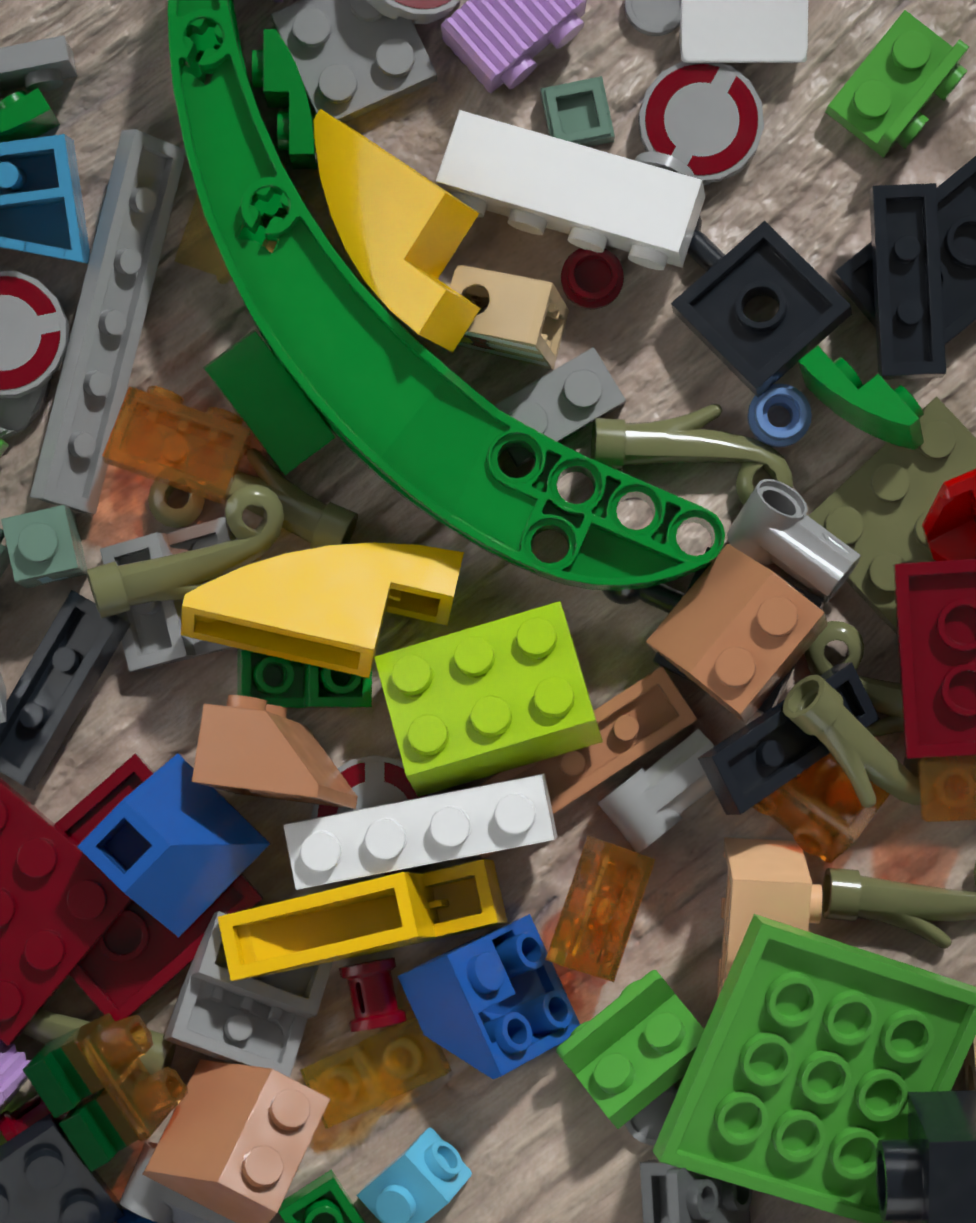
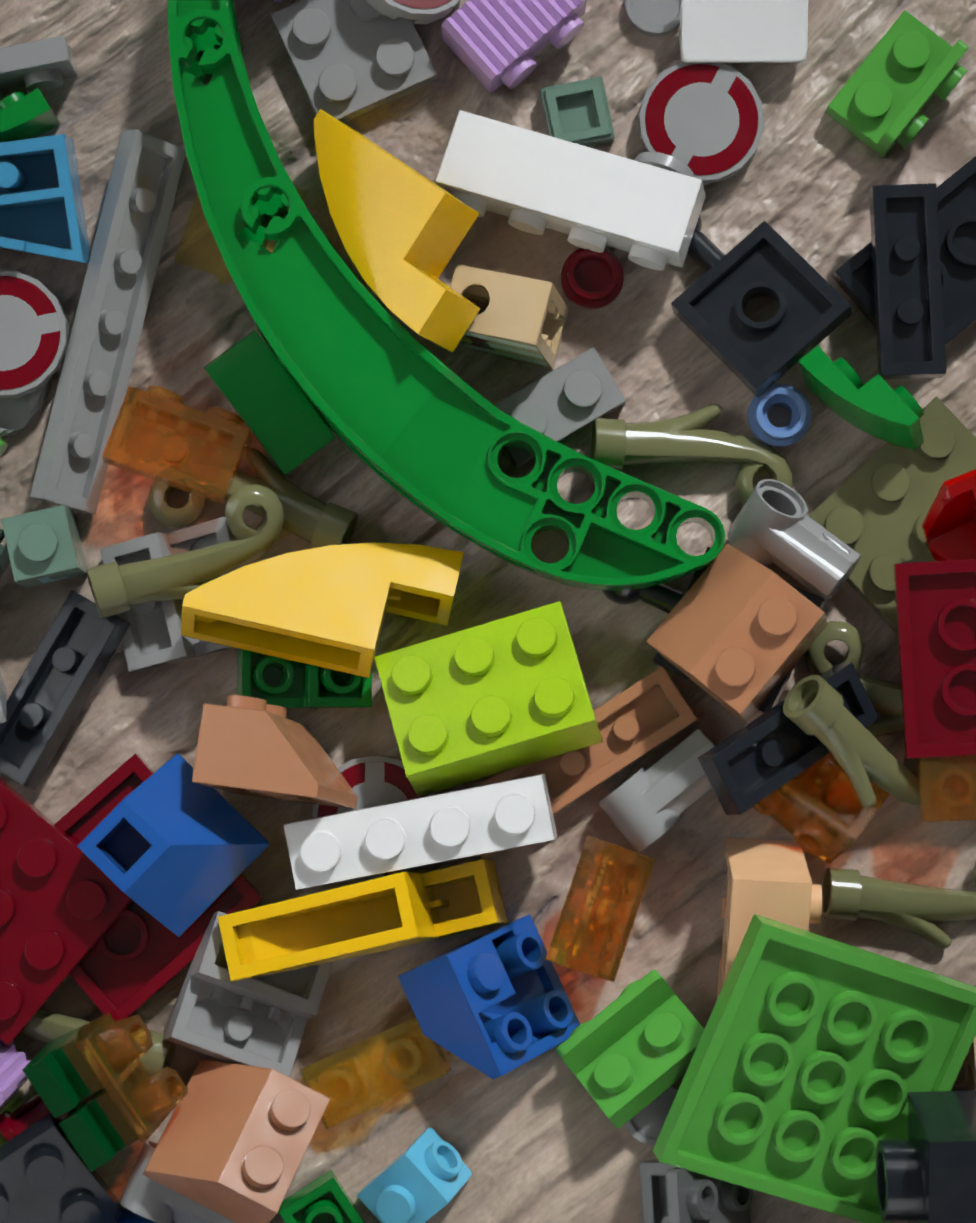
green slope [252,29,318,169] -> none
dark red bush [339,957,407,1032] -> none

